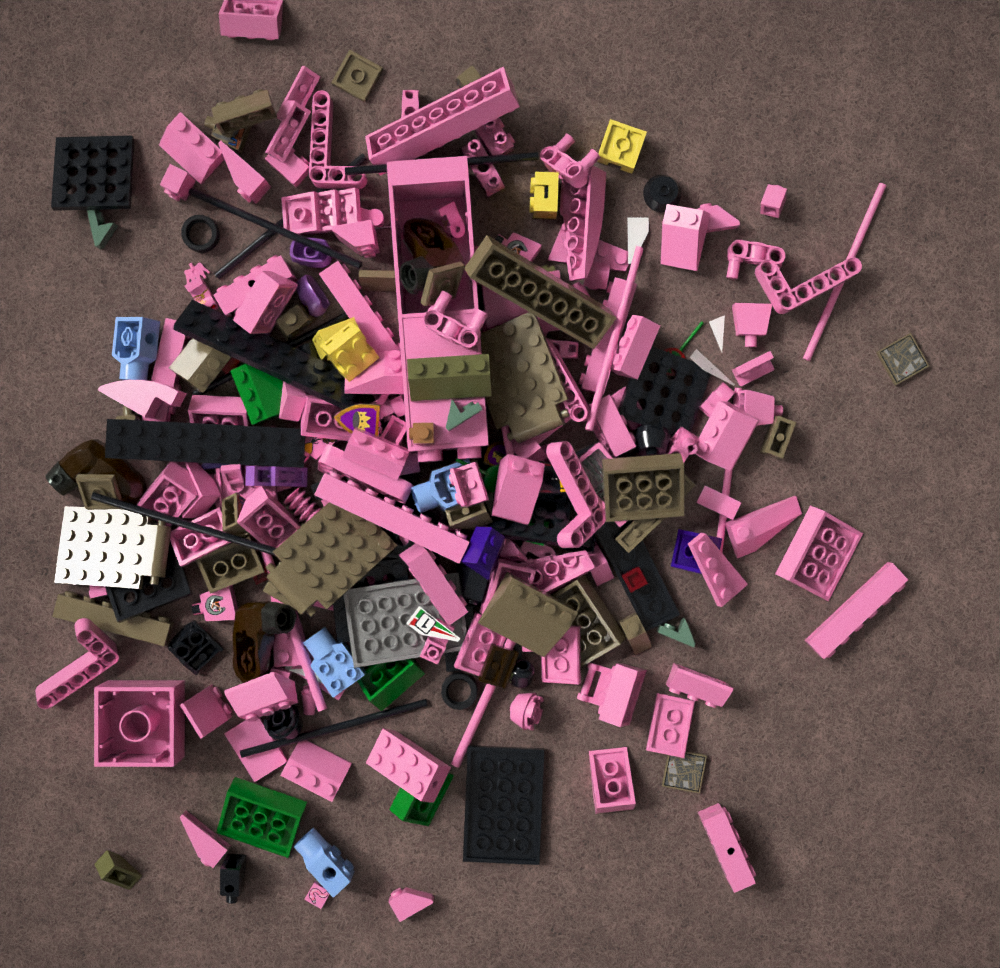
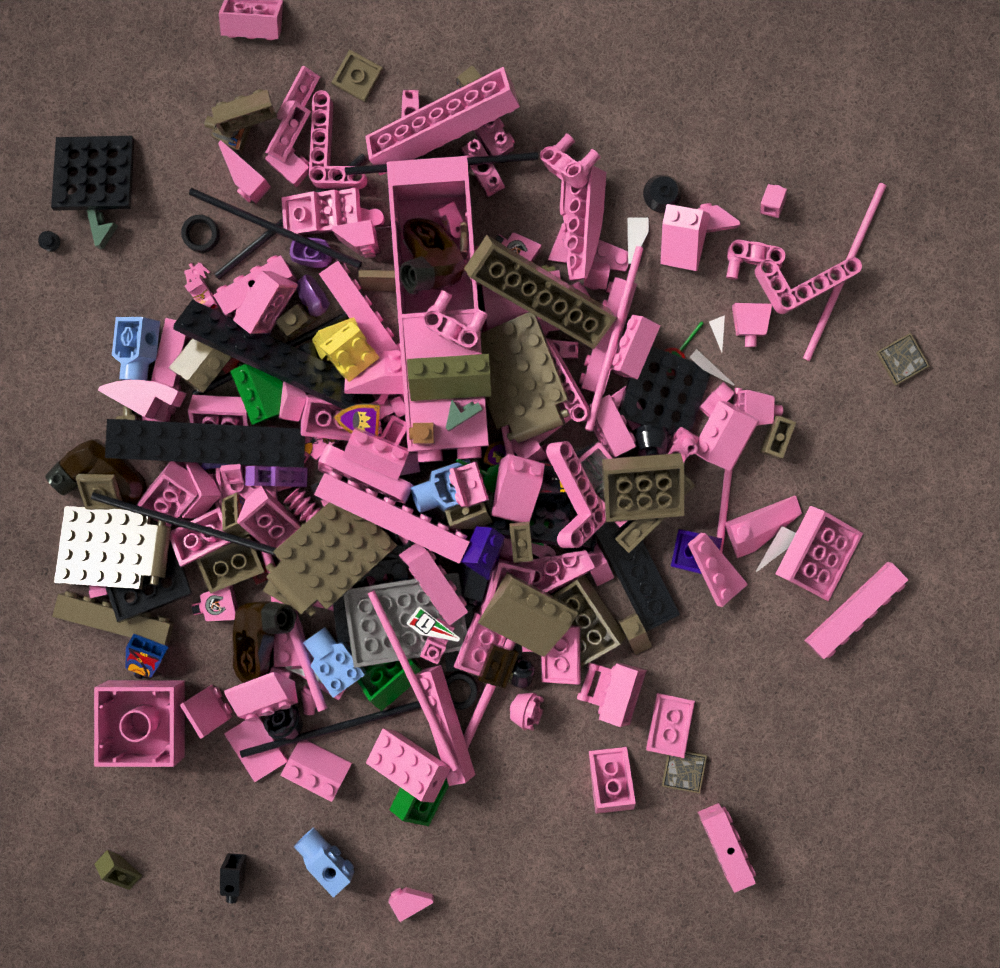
bright pink beam [35,618,119,709] -> none
bright pink slope [159,112,225,184] -> none
bright pink brick [160,164,196,202] -> none
black slope [167,620,224,676] -> none
bright pink slope [180,810,231,868] -> none
green slope [216,777,307,858] -> none
bright pink tile [305,881,329,909] -> none
dark tan tile [420,261,465,306] -> none
black plate [463,745,544,865] -> none
light yellow piece [529,172,559,219] -> none
light yellow piece [597,119,647,174] -> none
dark red plate [621,566,648,592] -> none
sand green slope [656,617,695,647] -> none
bright pink slope [666,663,734,708] -> none
bright pink slope [696,486,741,520] -> none
bright pink bracket [732,351,774,386] -> none
none -> black wheel [38,231,60,252]
none -> torso [125,634,168,679]
none -> bright pink piece [368,590,459,771]
none -> bright pink brick [415,665,475,786]
none -> dark tan piece [460,222,468,259]
none -> dark tan plate [509,522,533,563]
none -> white sticker [756,526,796,572]

